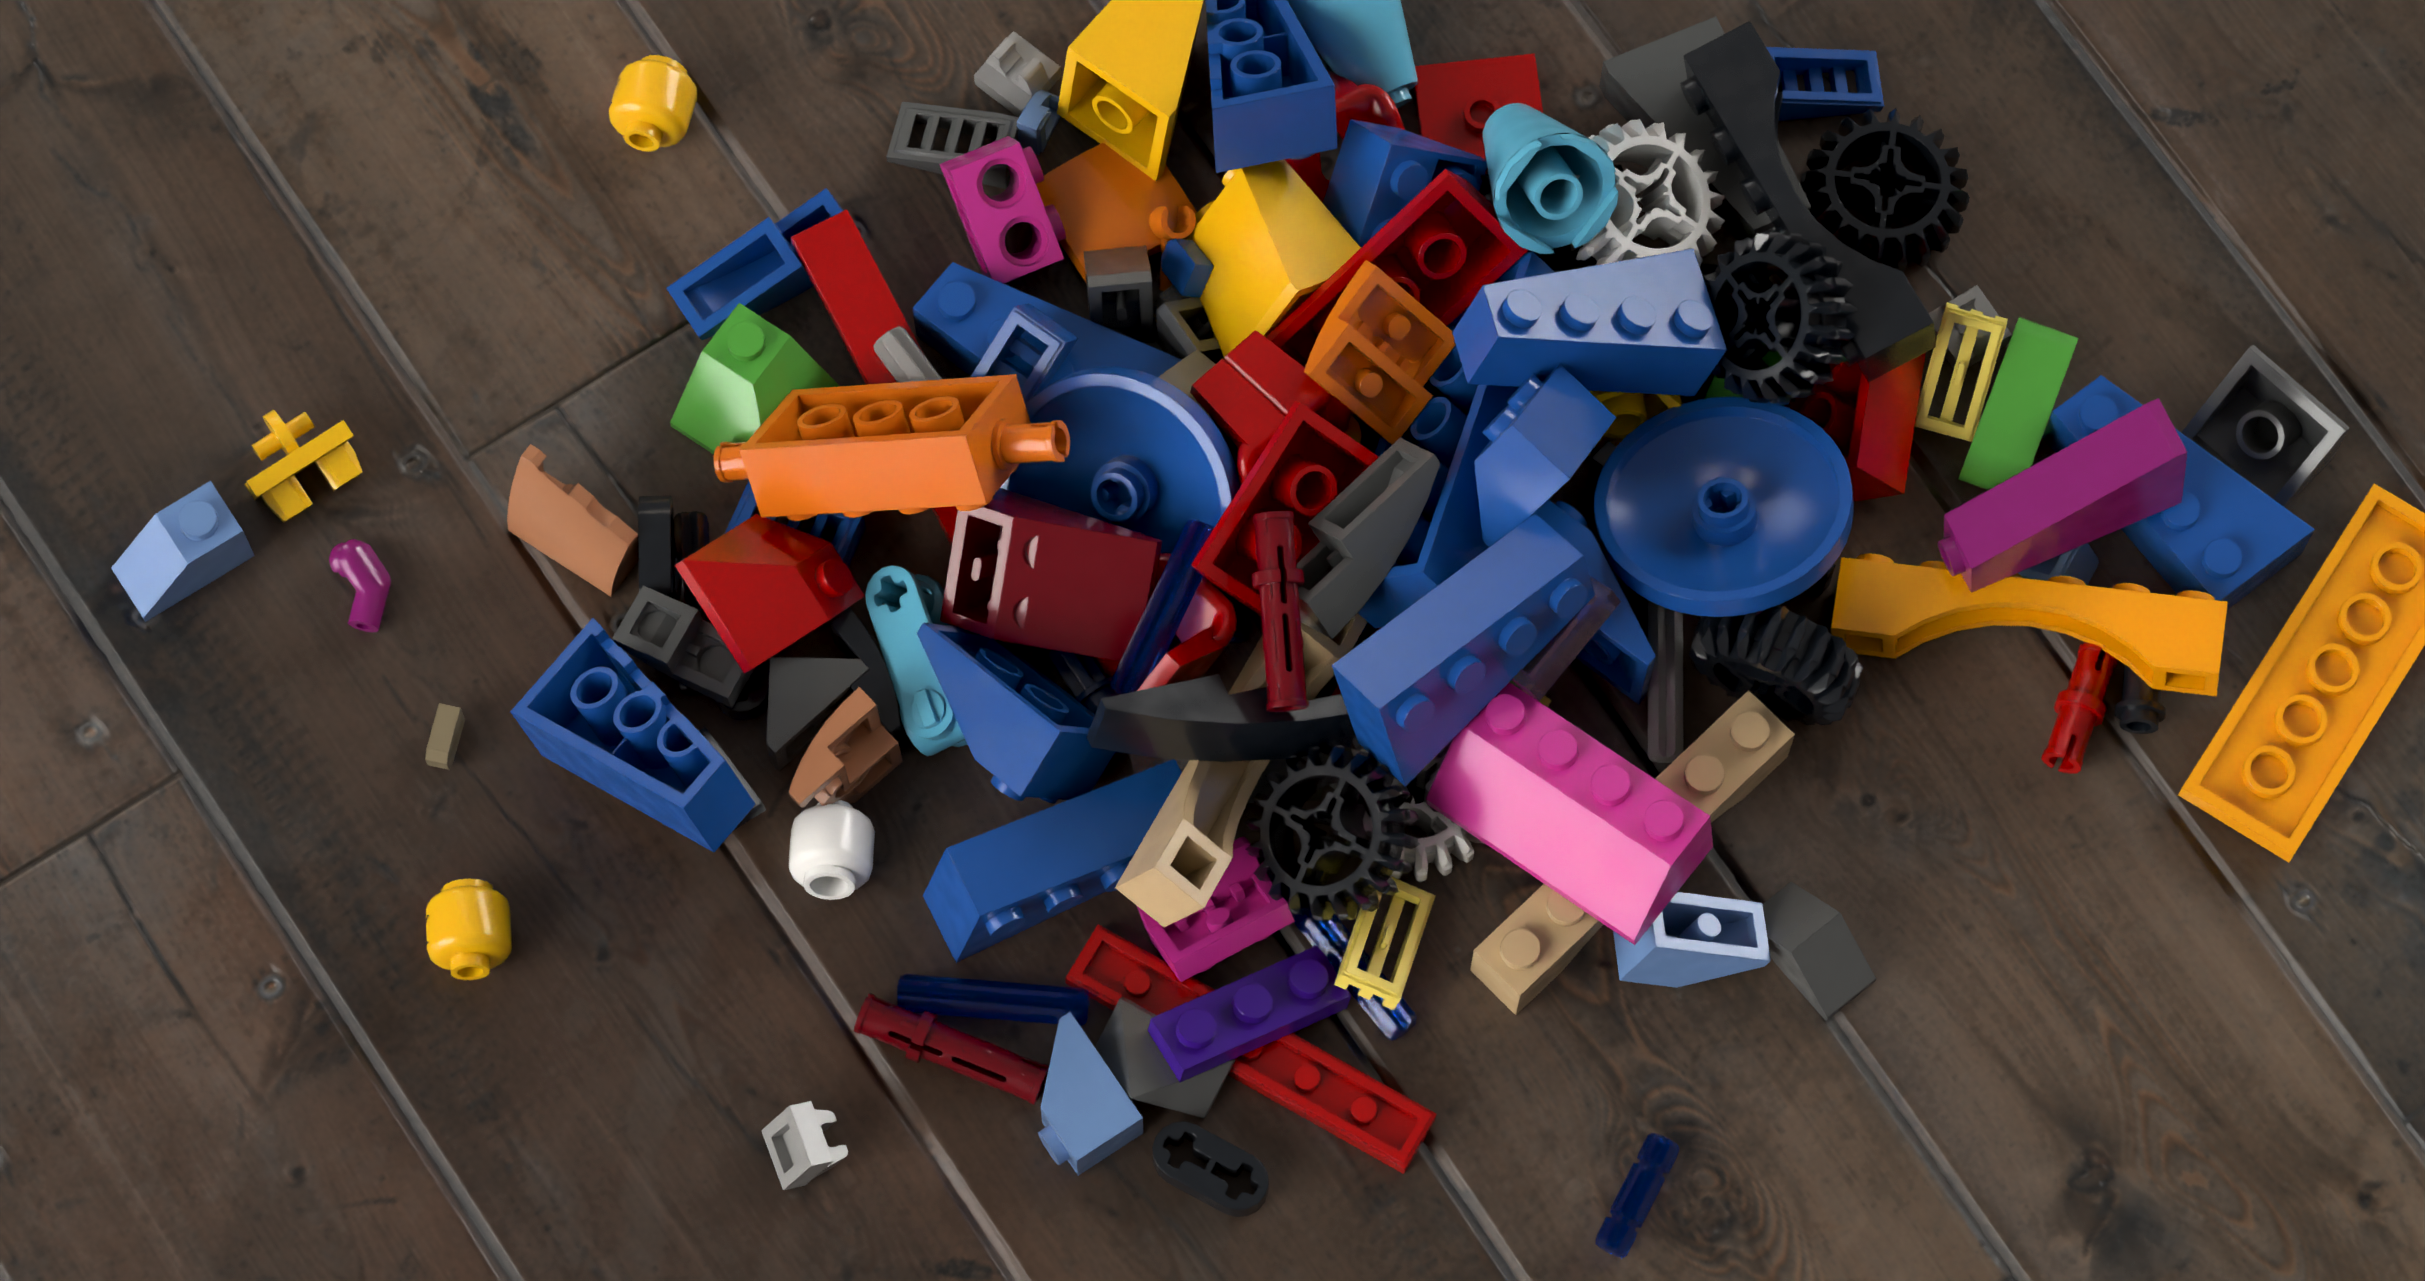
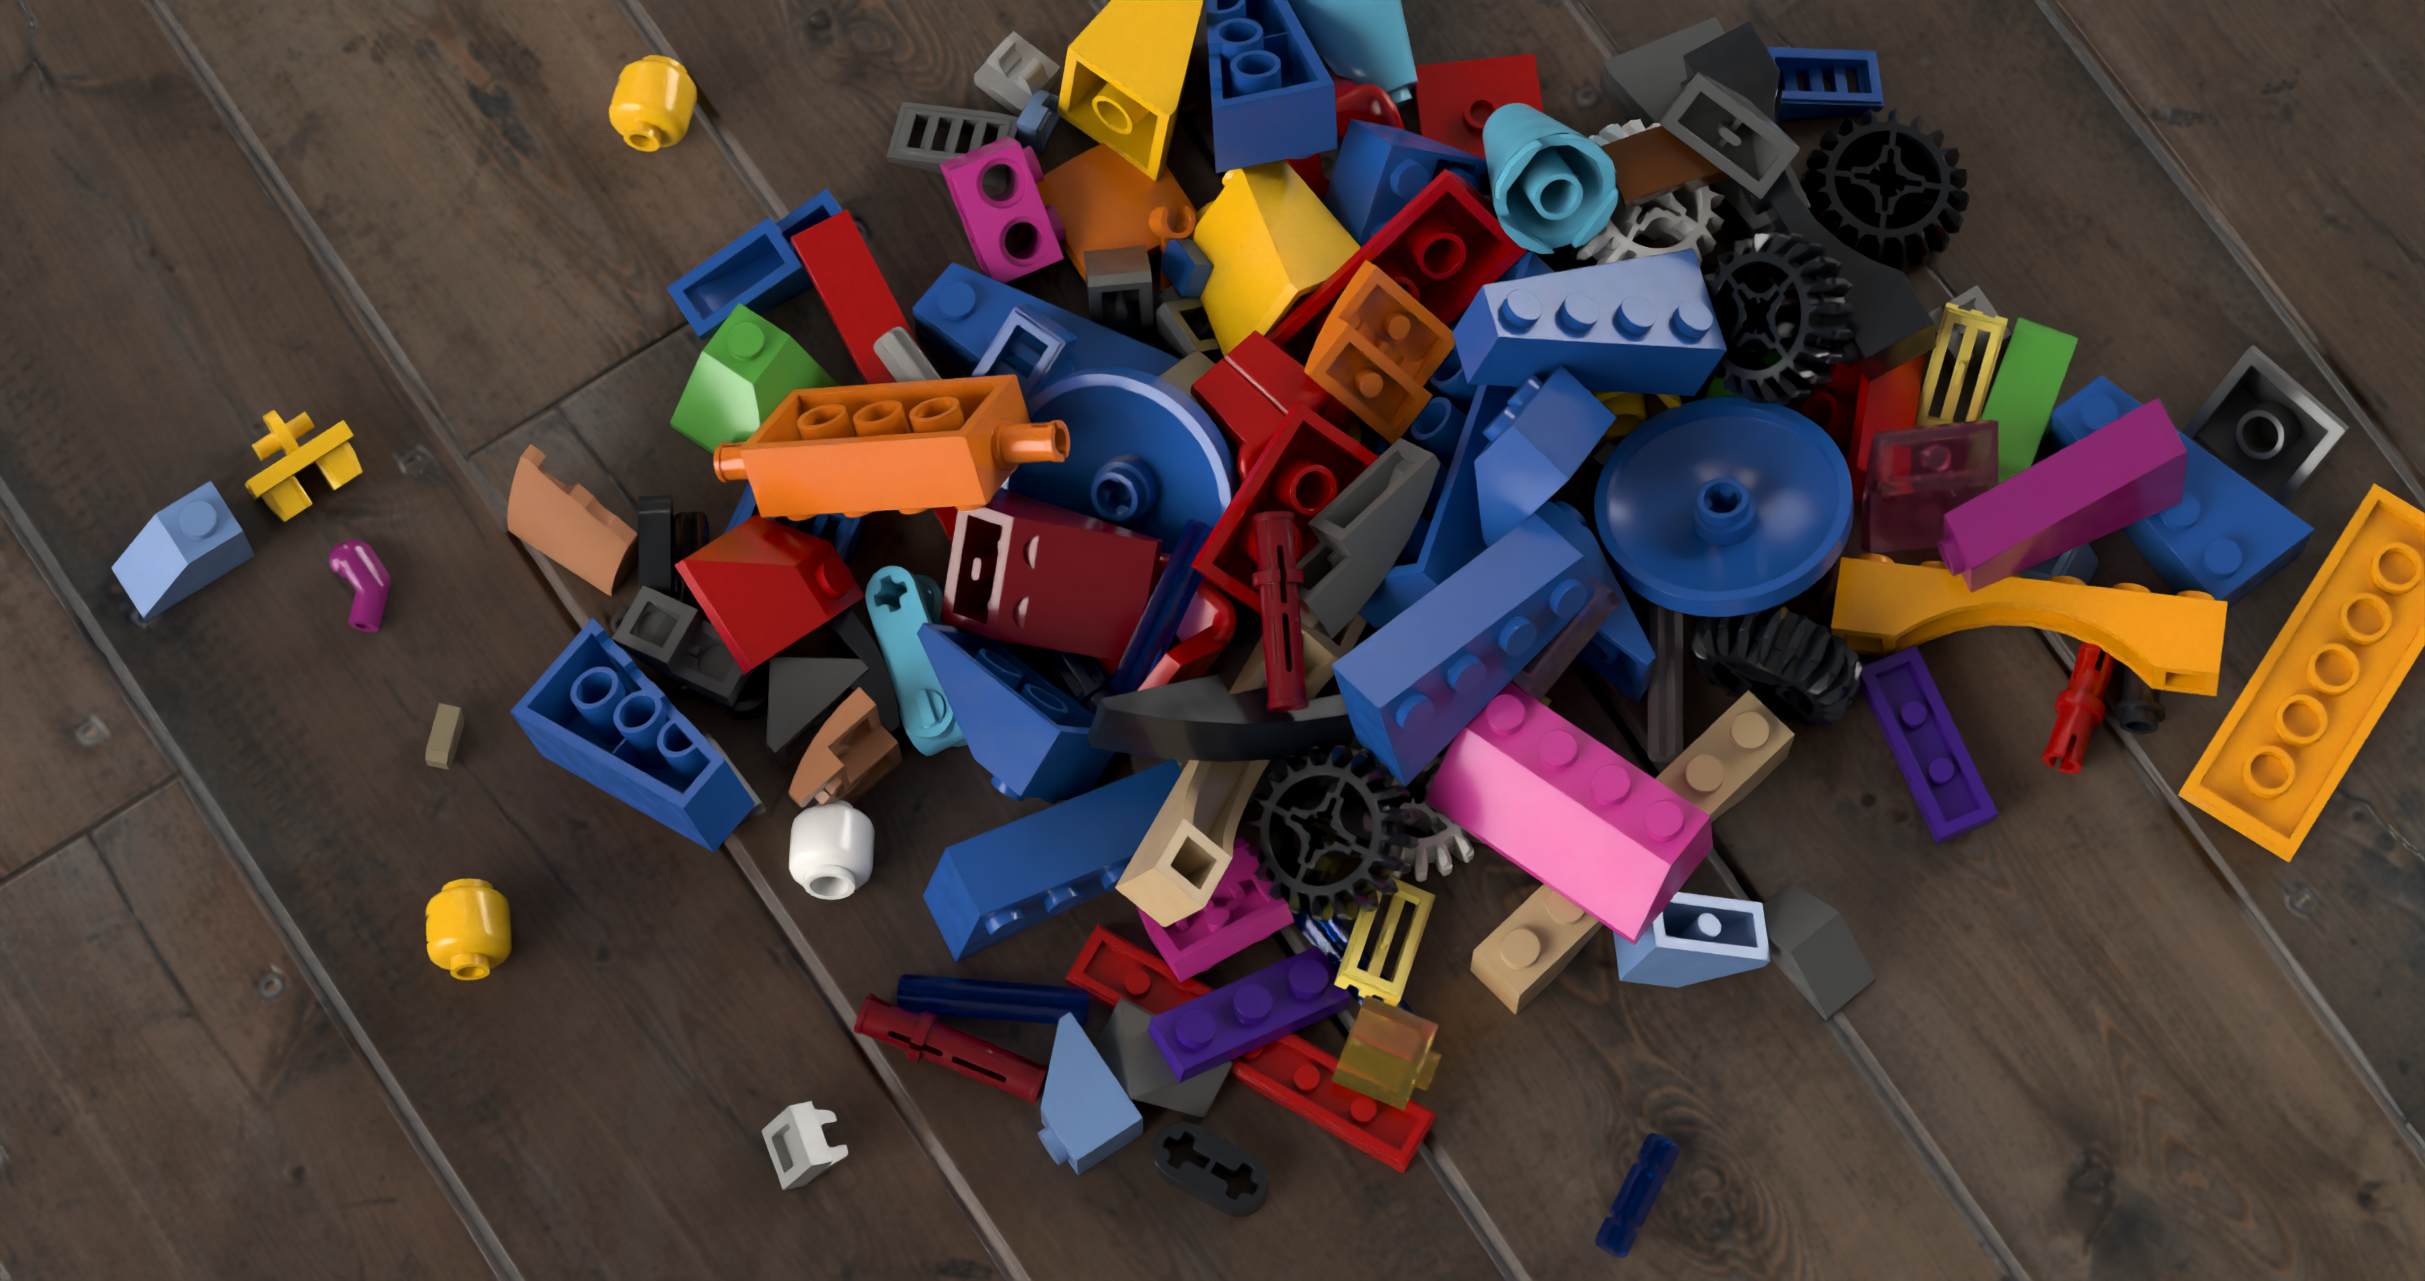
none -> clear yellow brick [1331,995,1441,1110]
none -> reddish brown slope [1602,126,1730,210]
none -> dark grey slope [1659,71,1800,199]
none -> dark purple plate [1859,645,1998,845]
none -> clear pink slope [1861,419,1998,554]

